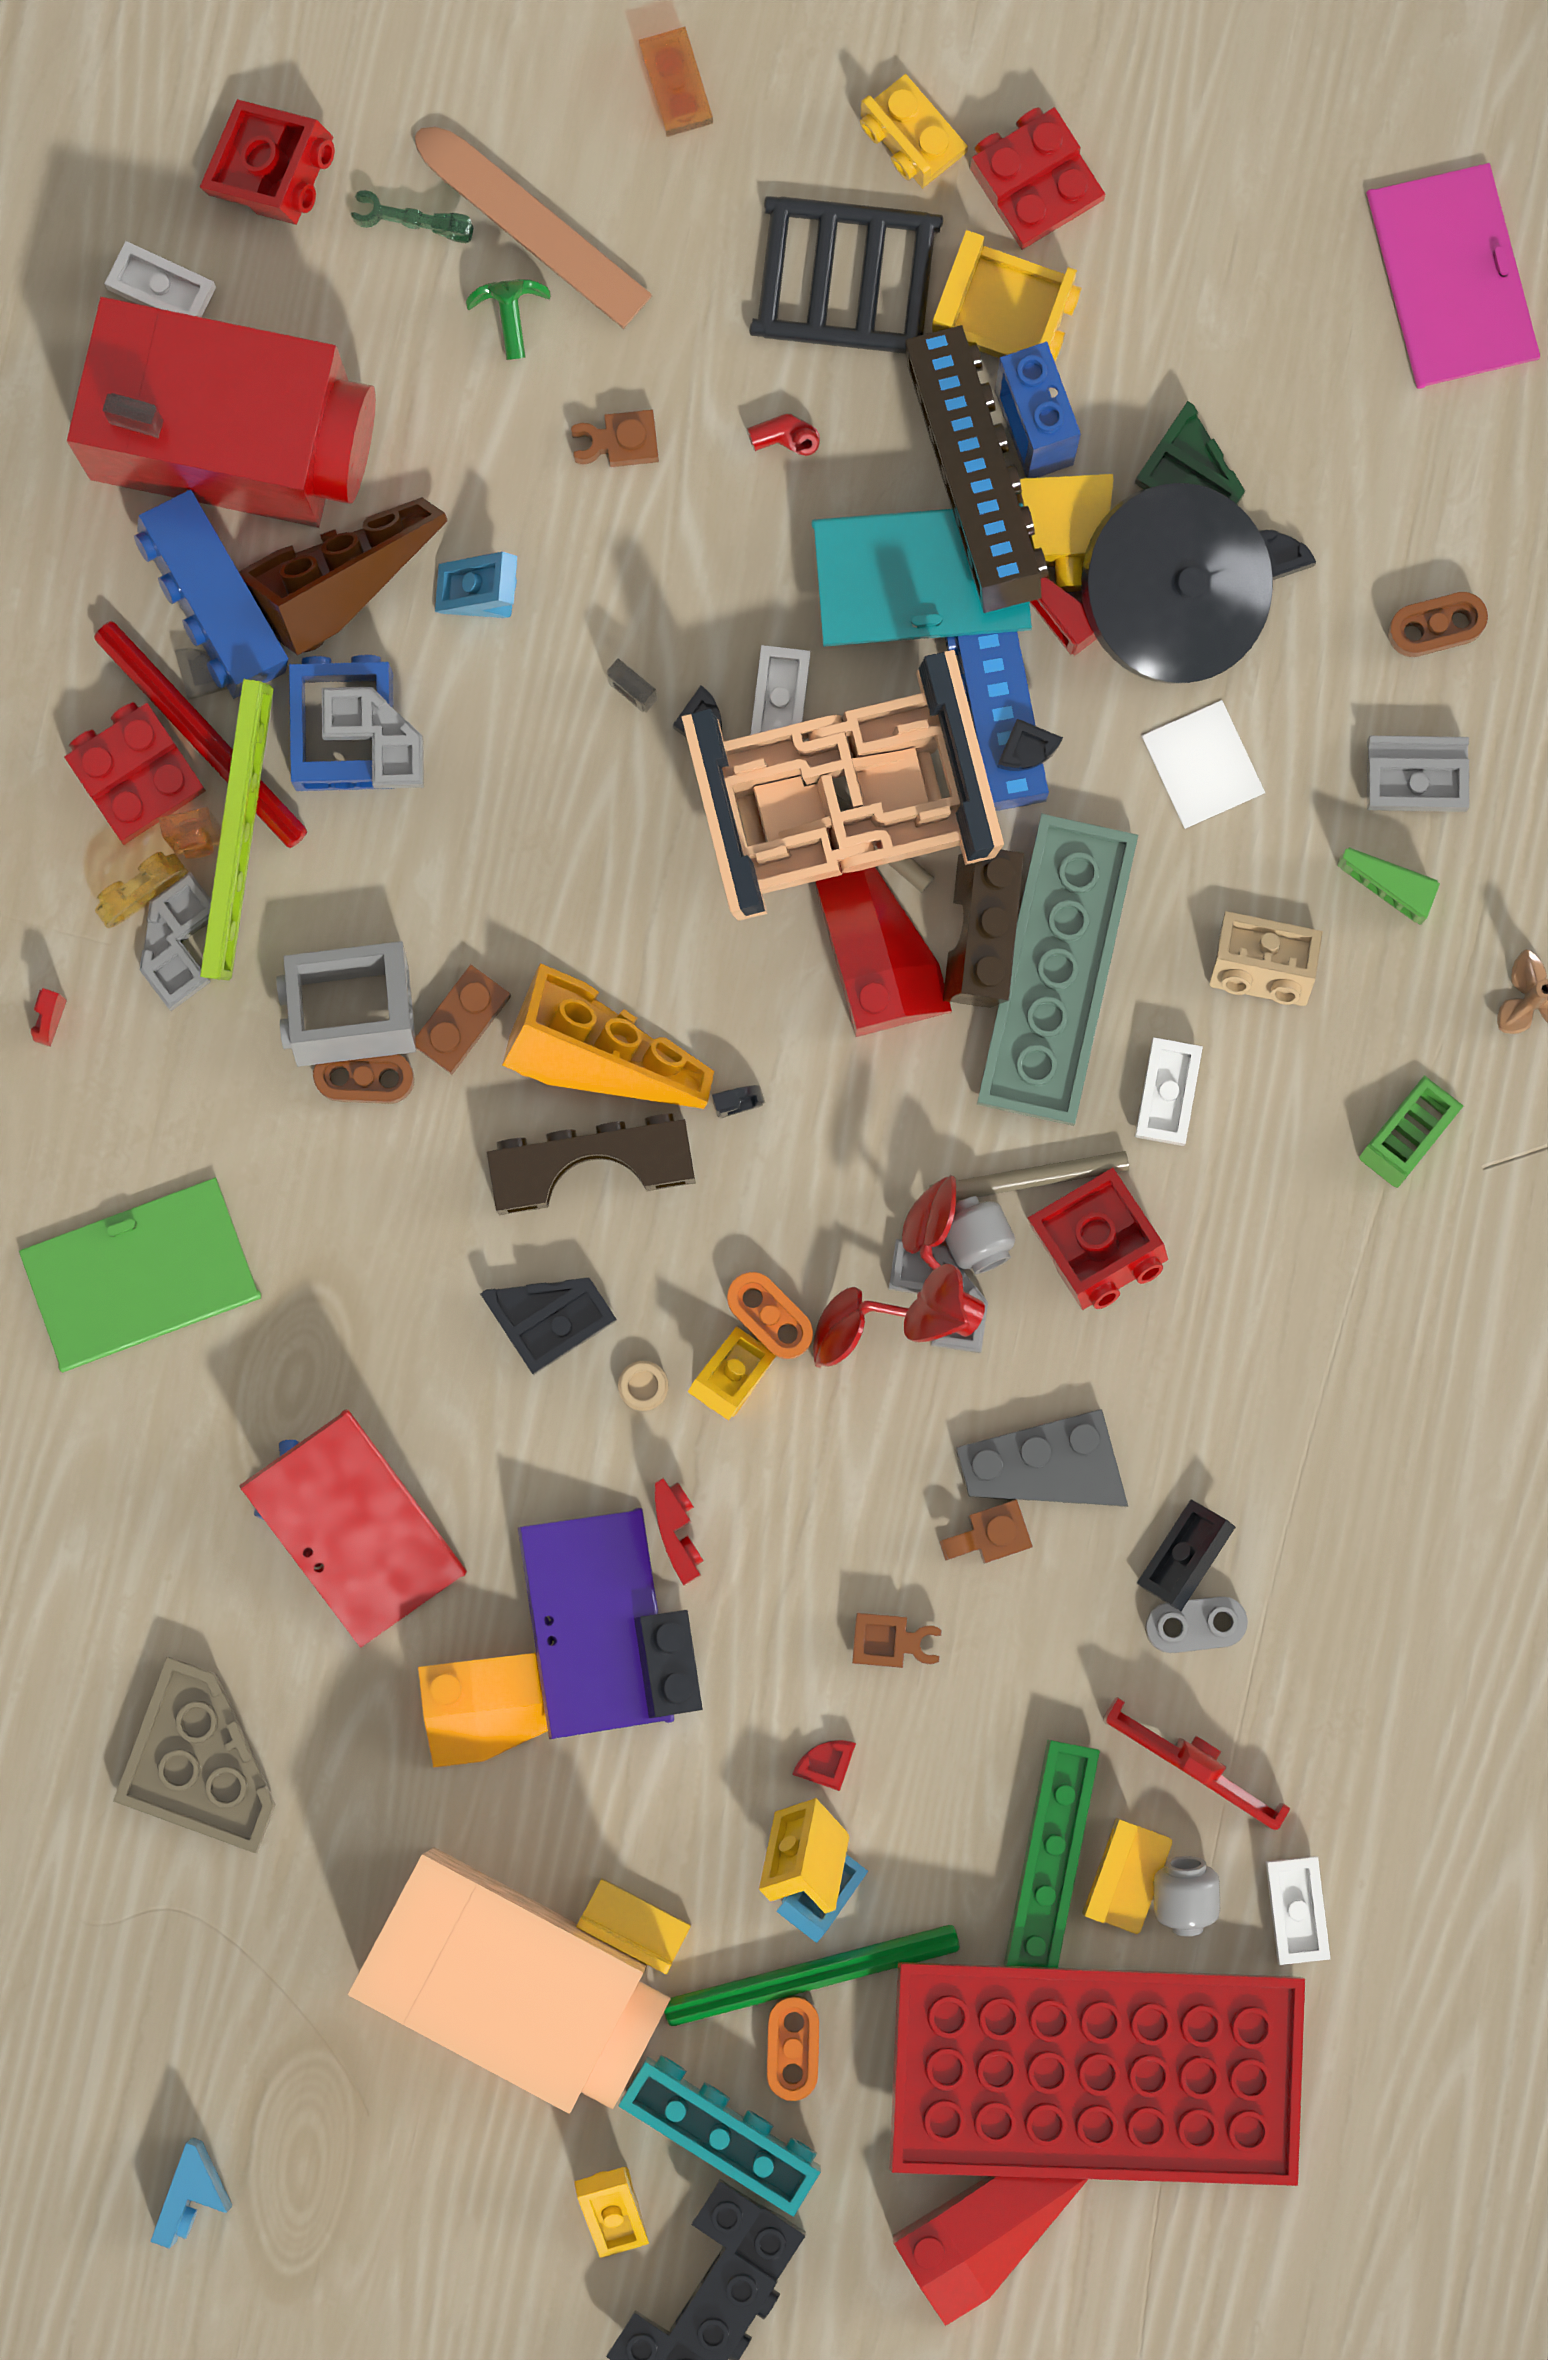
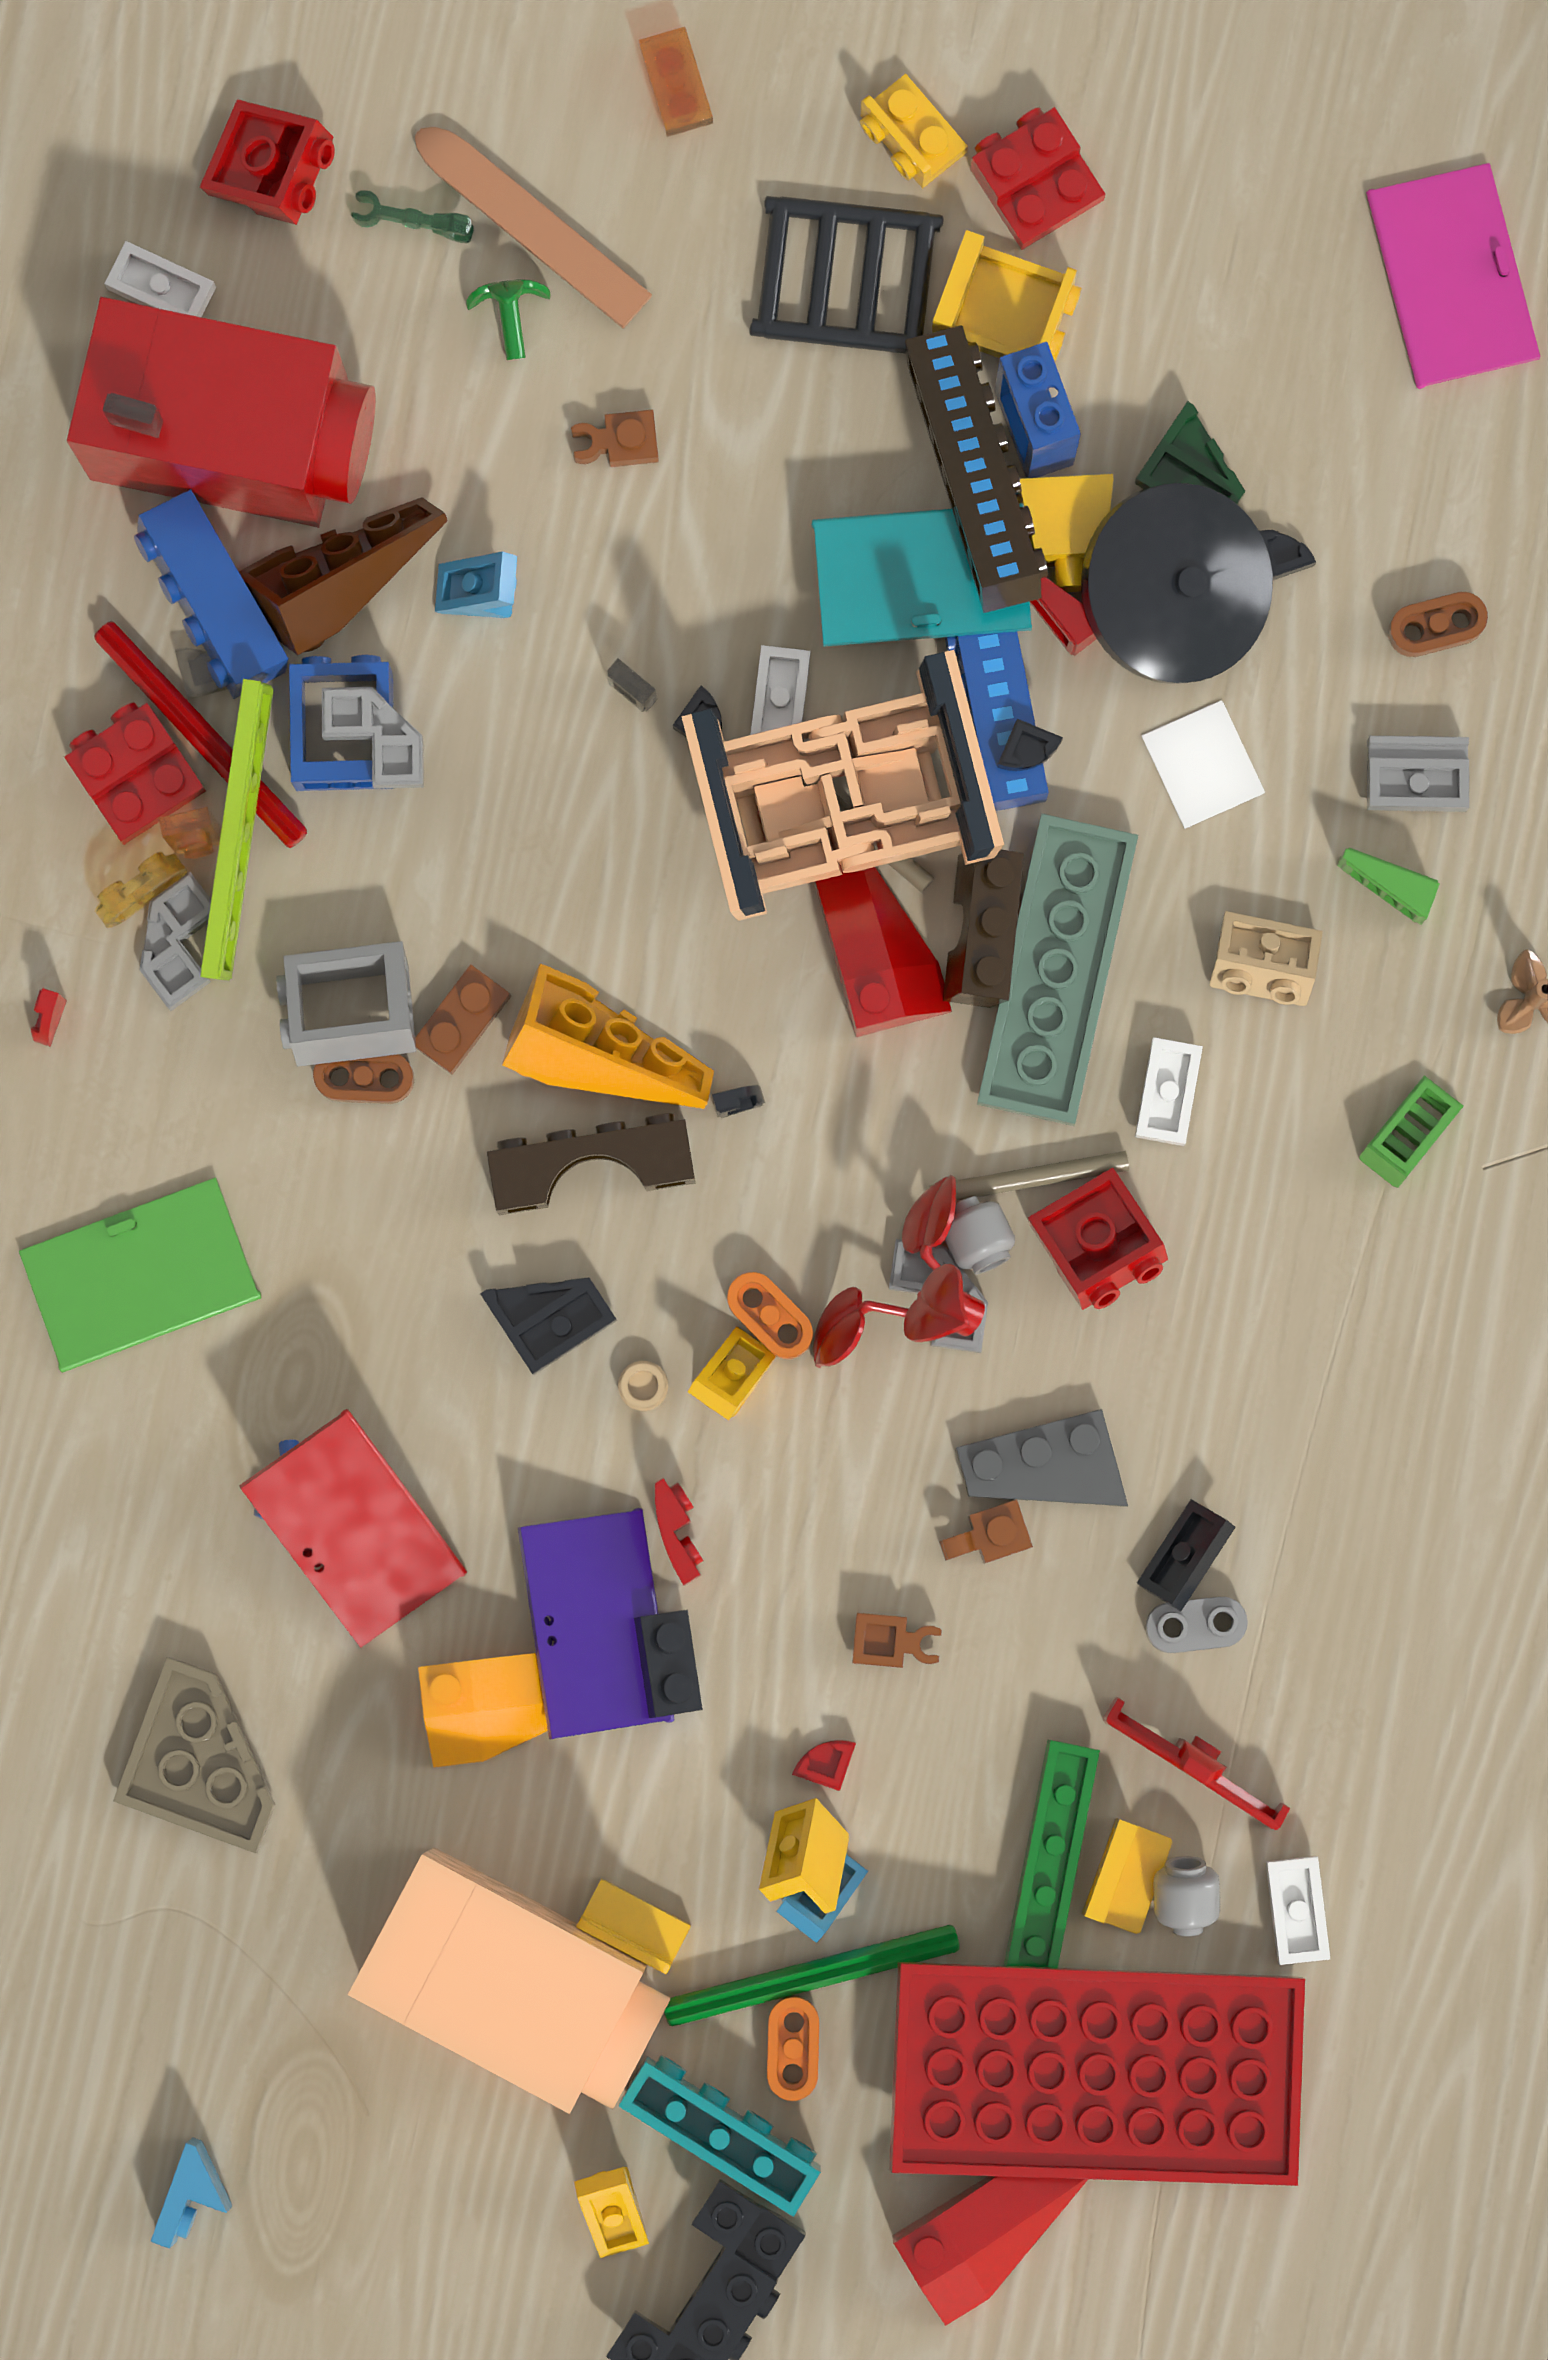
red arm [746,414,820,456] -> none

